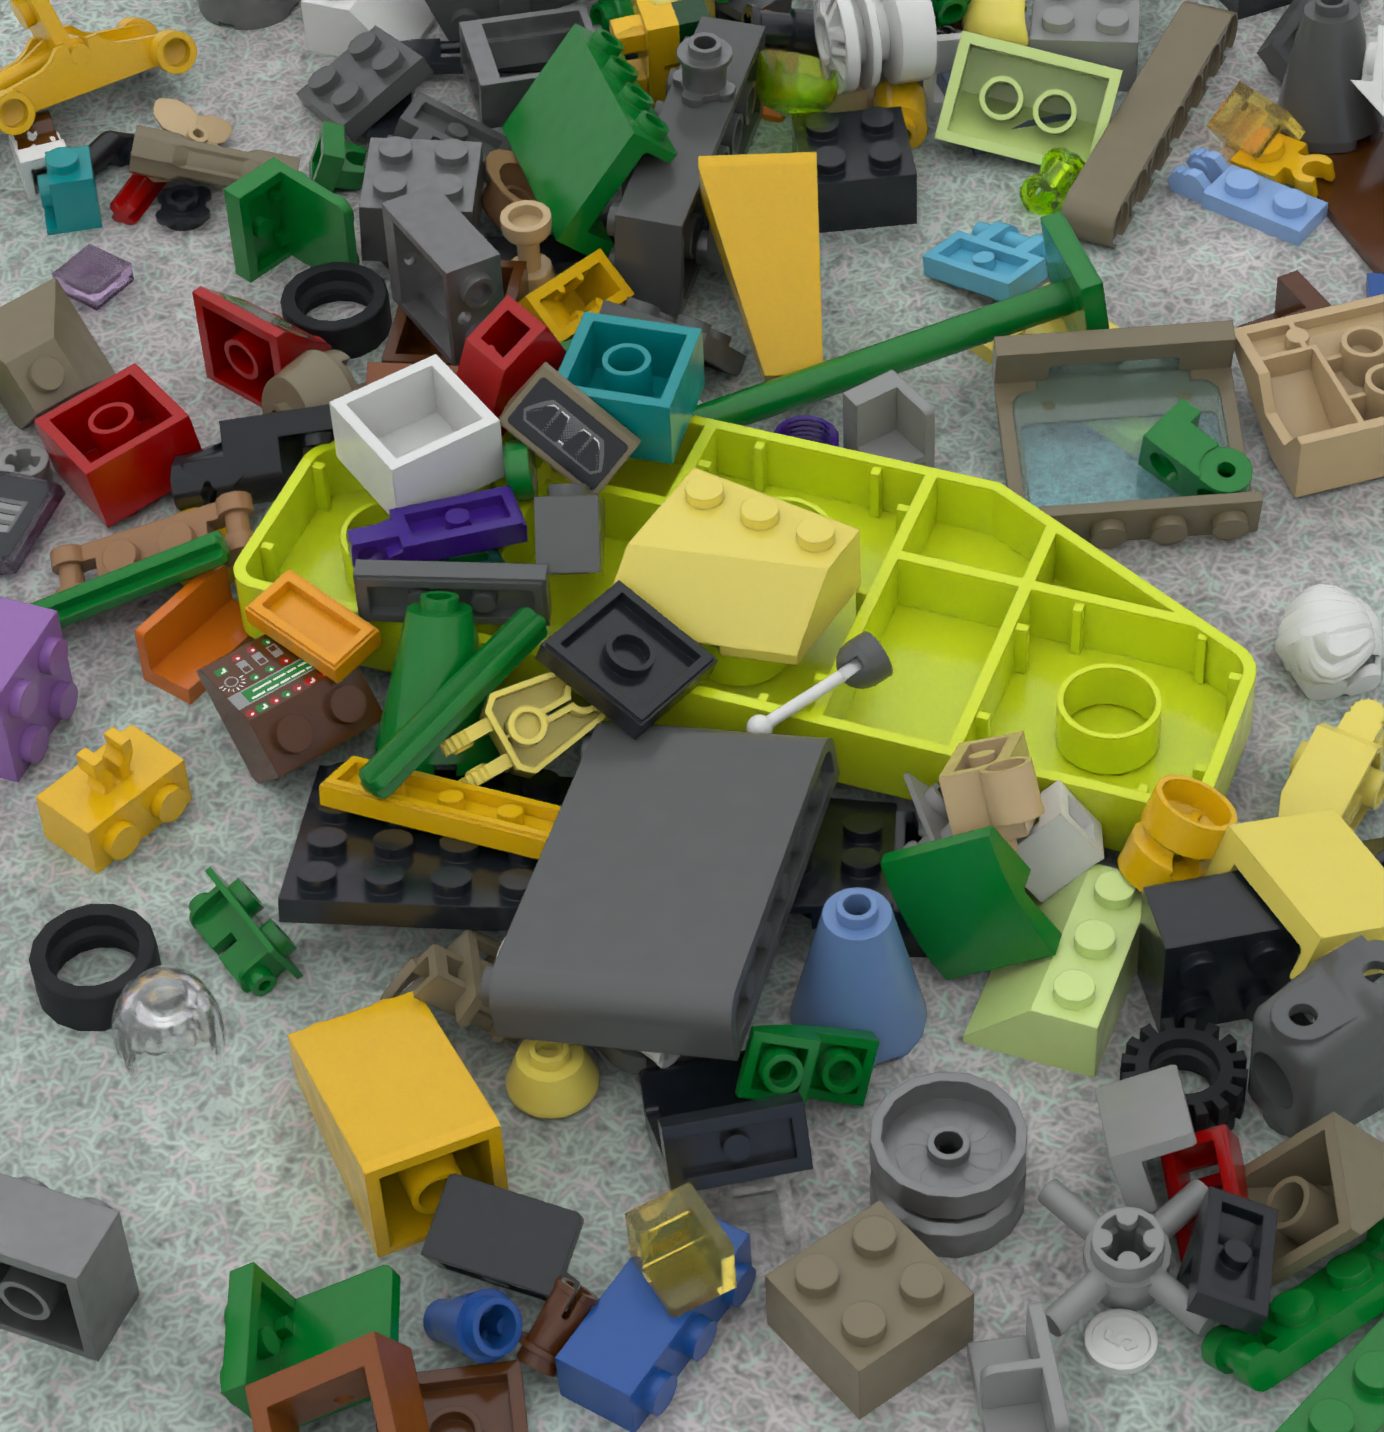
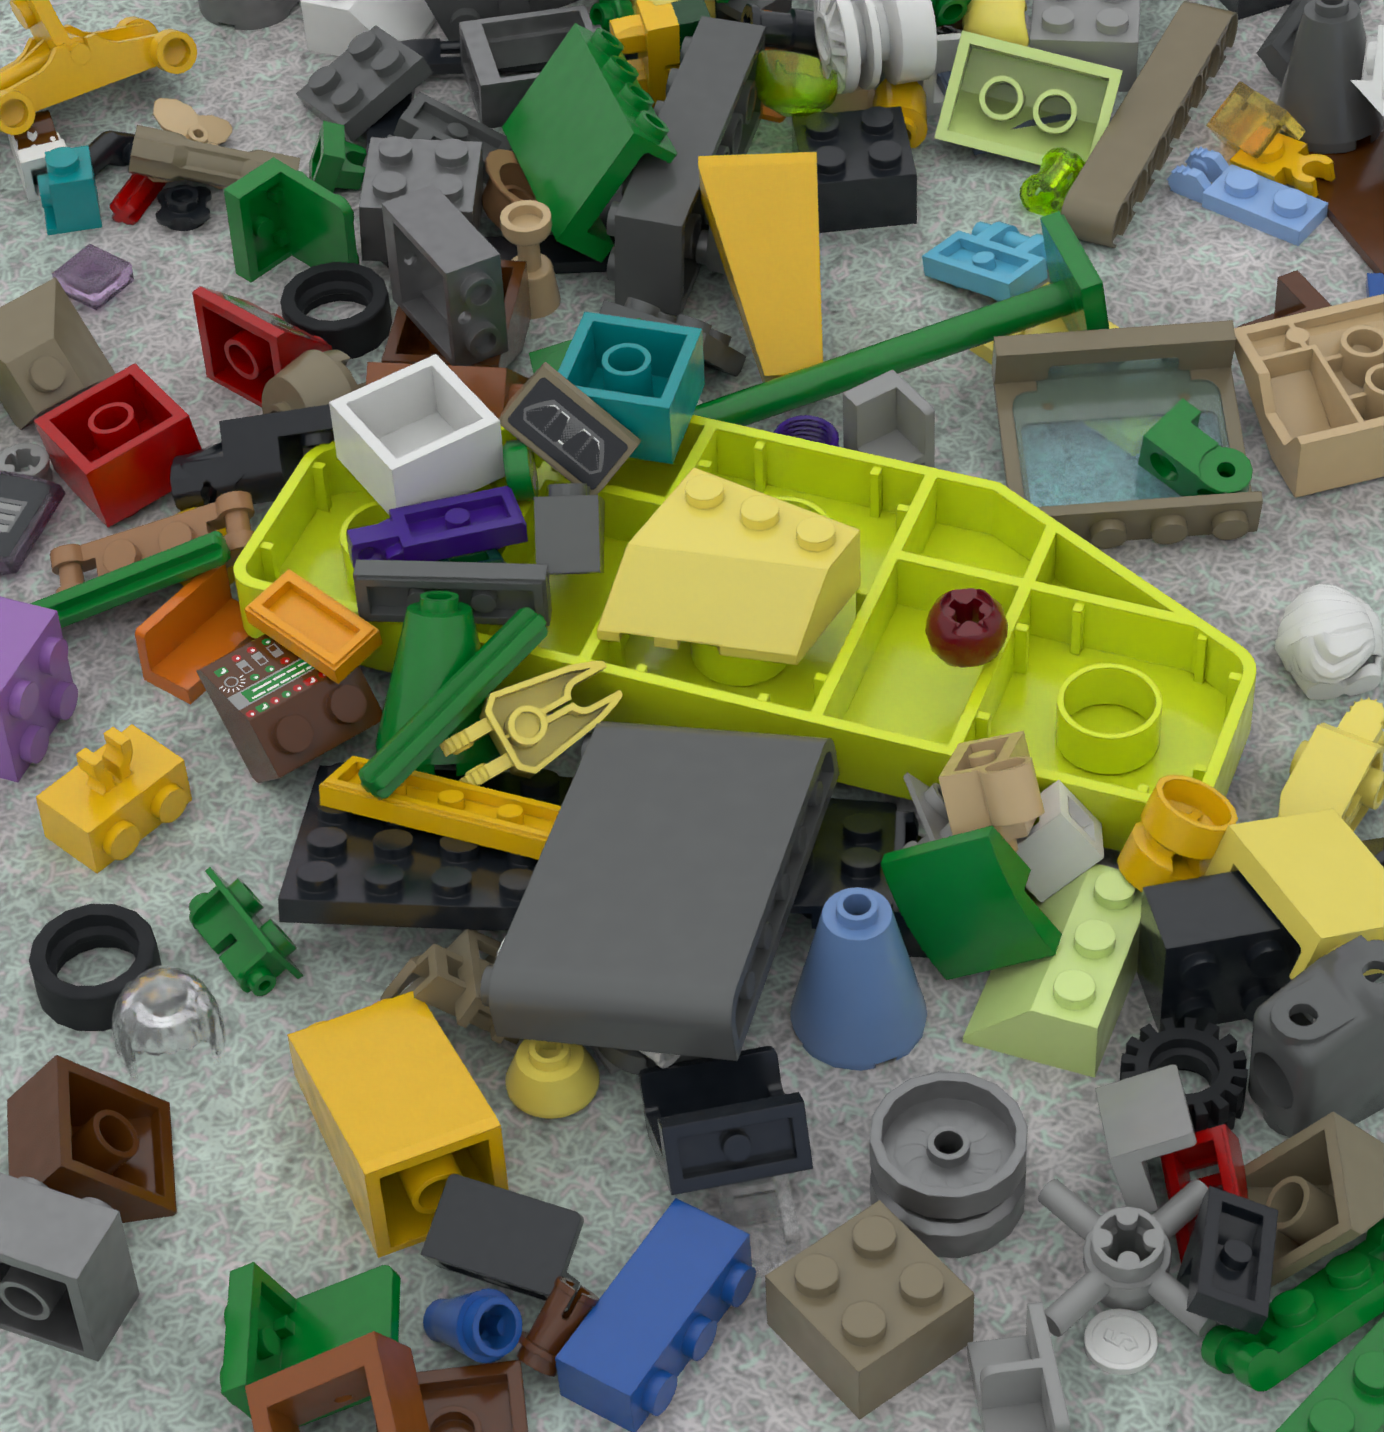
red slope [457,295,566,436] -> none
yellow arch [518,248,634,343] -> none
black tile [535,580,718,740] -> none
clear yellow panel [625,1182,737,1317] -> none
flat silver brick [673,32,736,108] -> none
green slope [735,1024,880,1106] -> none
hinge [746,631,893,734] -> none
none -> reddish brown slope [7,1055,177,1223]
none -> dark red piece [925,588,1008,668]

